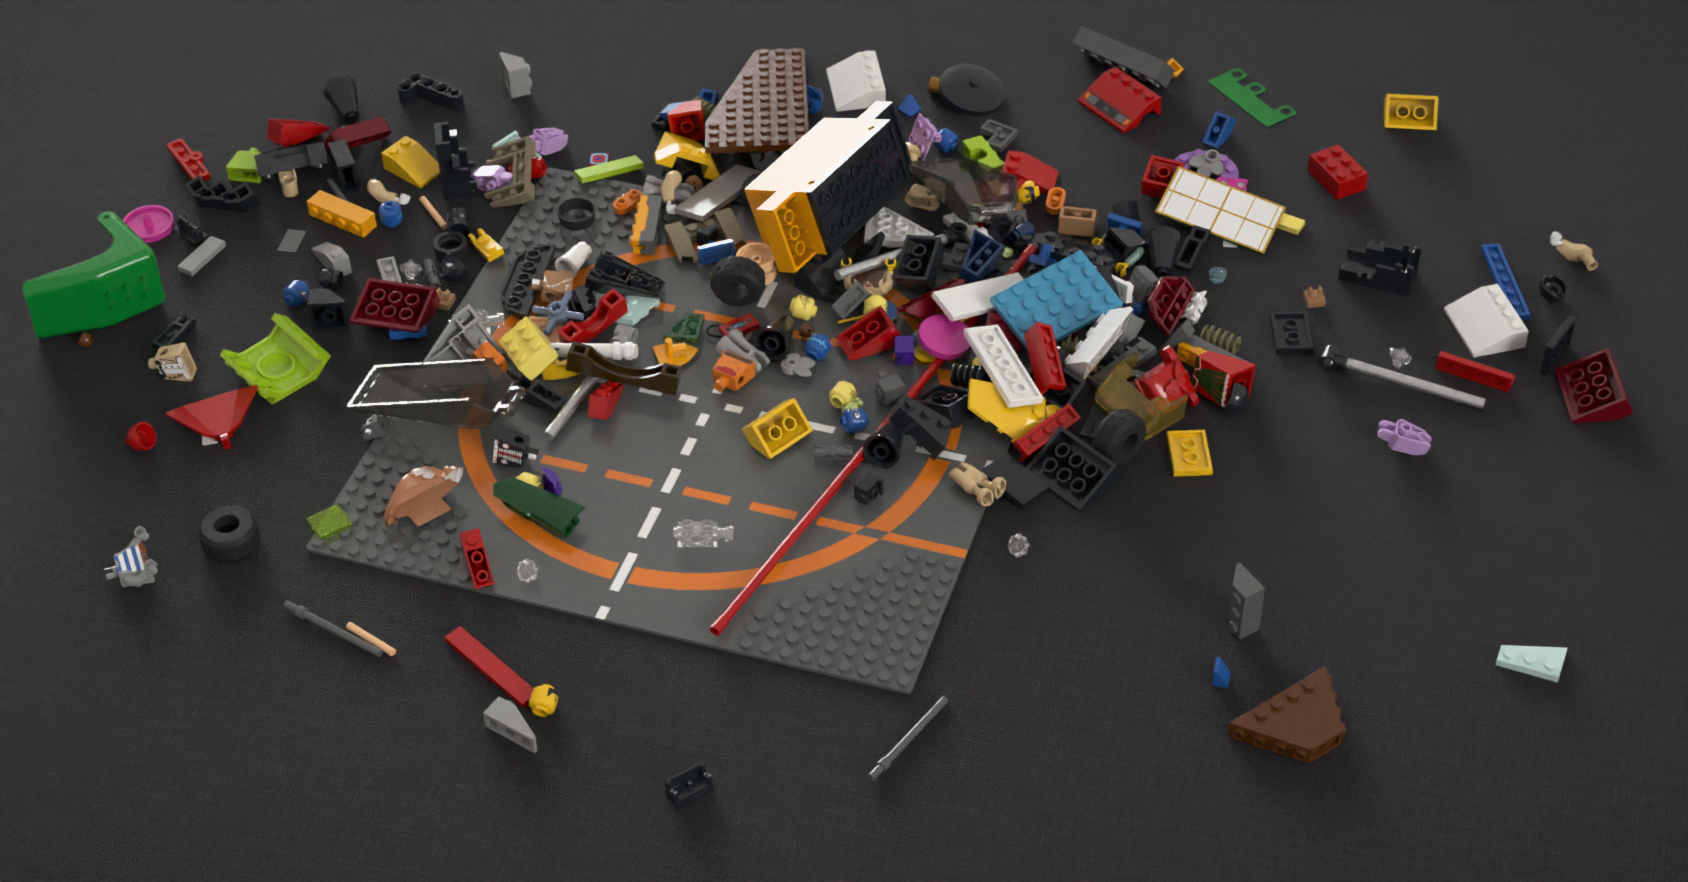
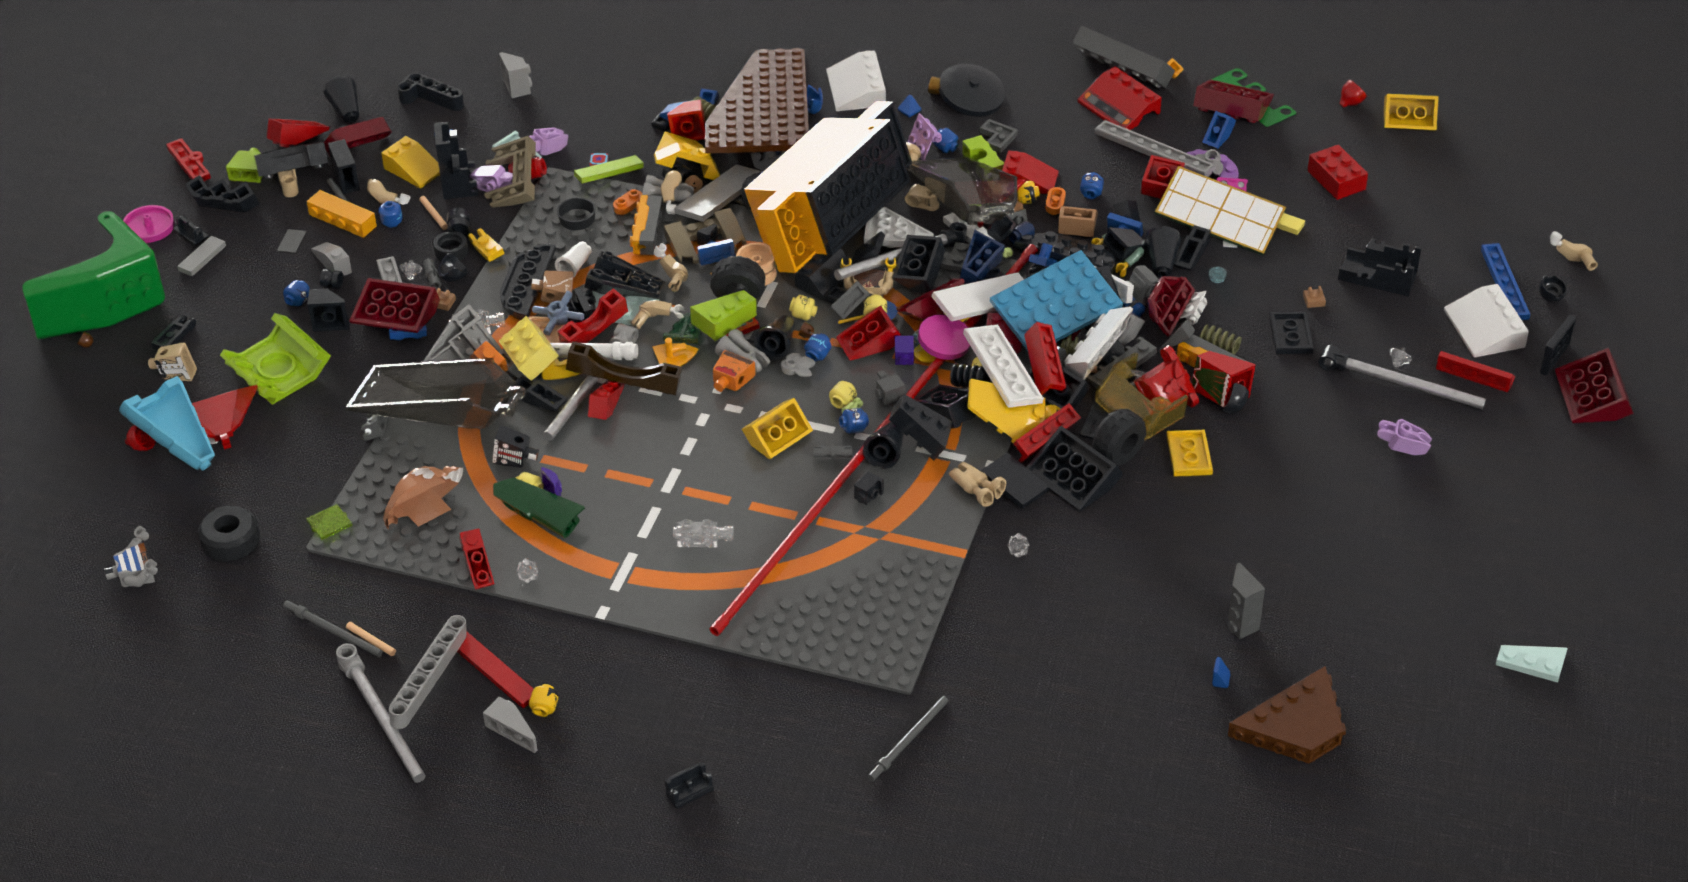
none -> medium azure cone [119,376,215,471]
none -> flat silver piece [336,643,426,783]
none -> light grey beam [389,615,467,729]
none -> tan arm [630,300,685,330]
none -> tan arm [654,243,688,291]
none -> lime wedge [690,290,757,341]
none -> blue head [1080,172,1104,199]
none -> light grey tile [1095,120,1216,177]
none -> dark red slope [1193,79,1274,123]
none -> red helmet [1339,80,1367,108]

